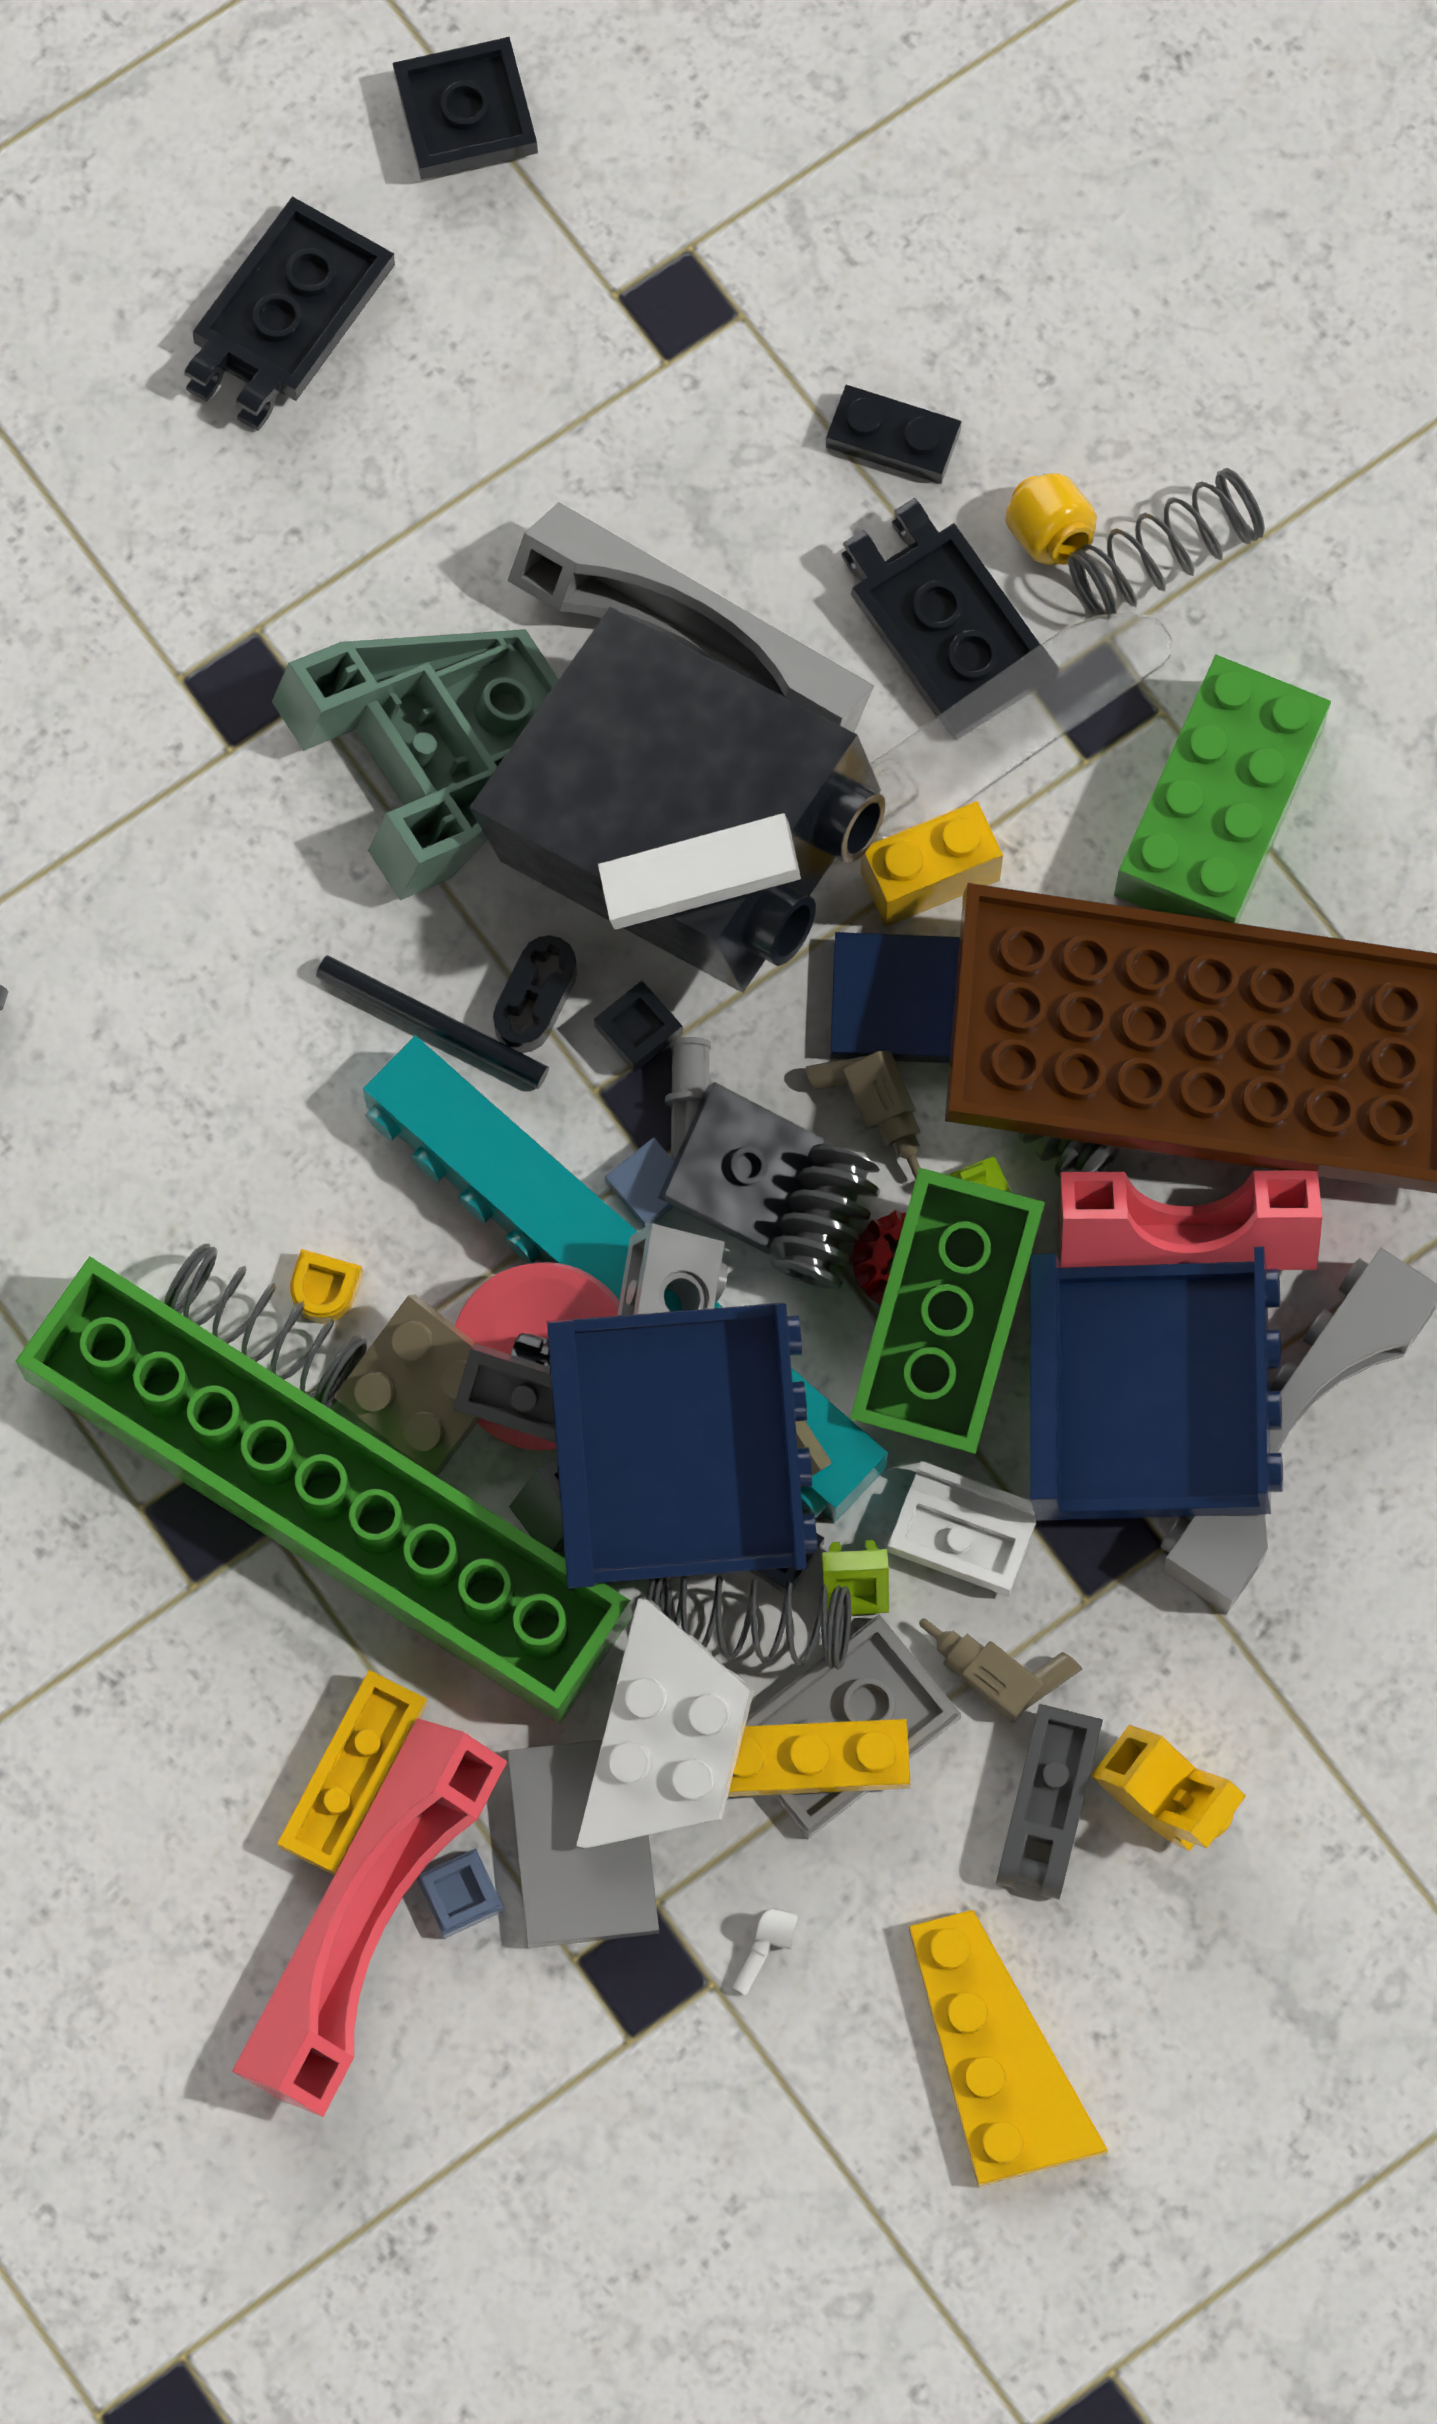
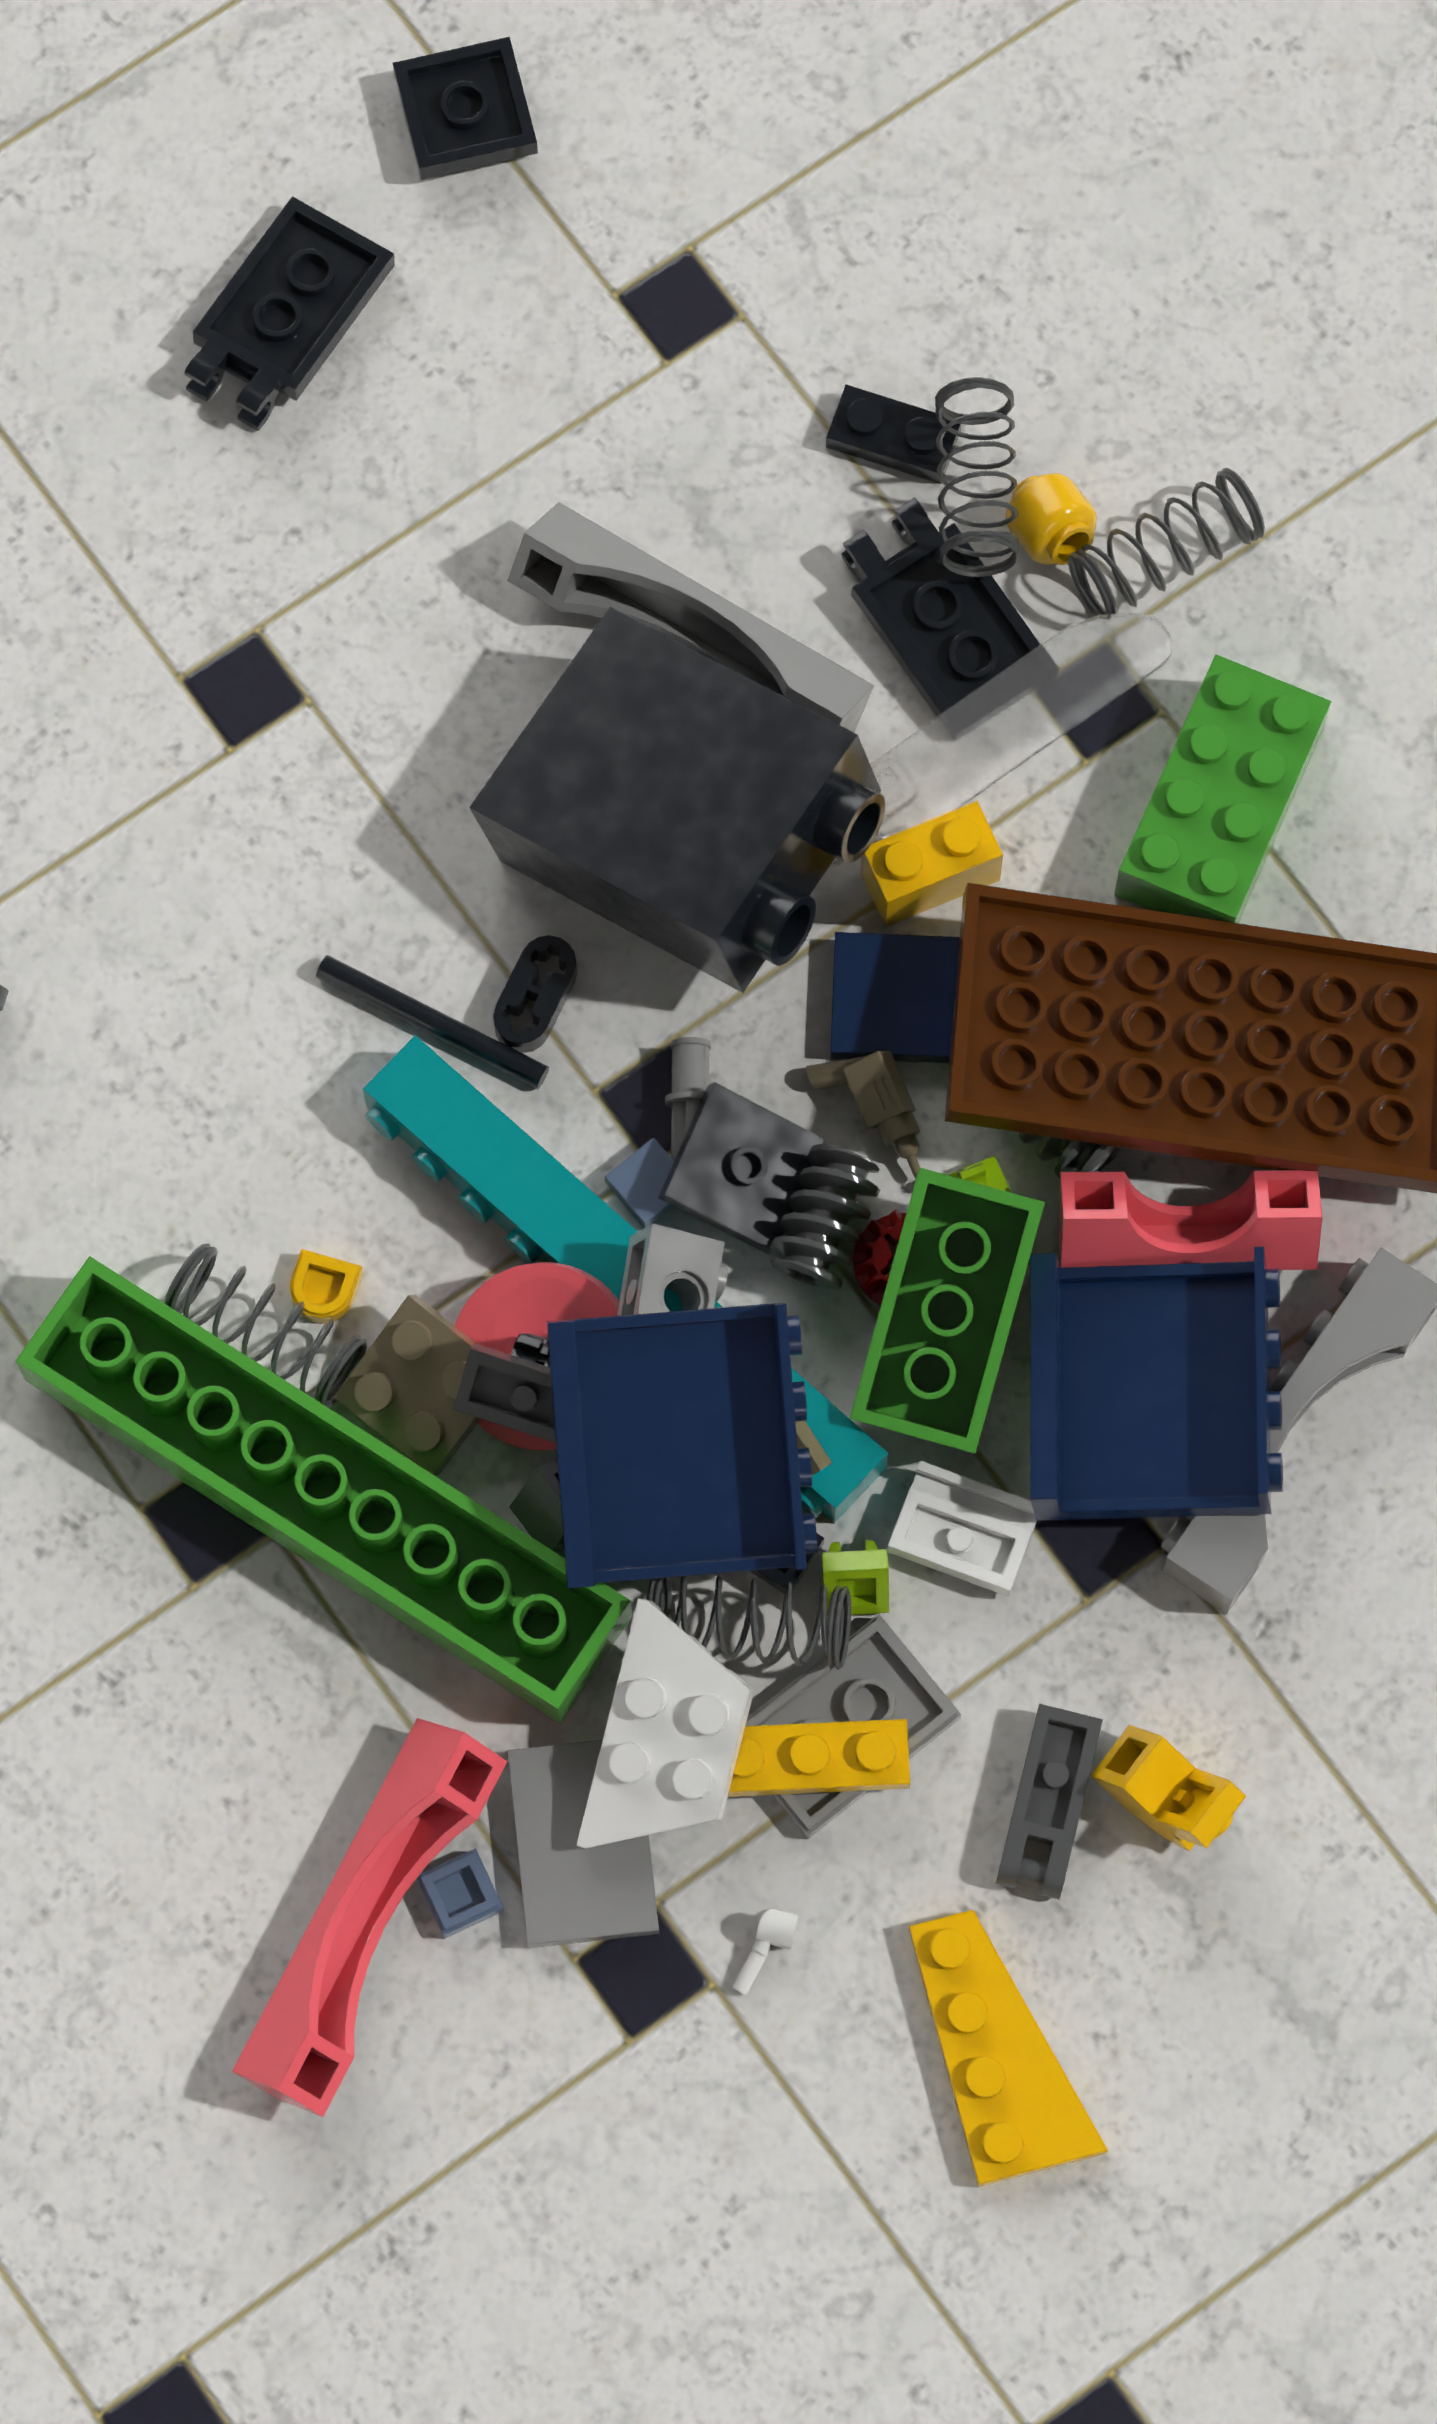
sand green wedge [272,629,559,900] -> none
yellow plate [277,1670,428,1876] -> none
black plate [594,980,683,1072] -> none
white tile [598,813,801,930] -> none
dark tan piece [919,1618,1083,1723] -> none
none -> dark grey piece [935,377,1020,577]

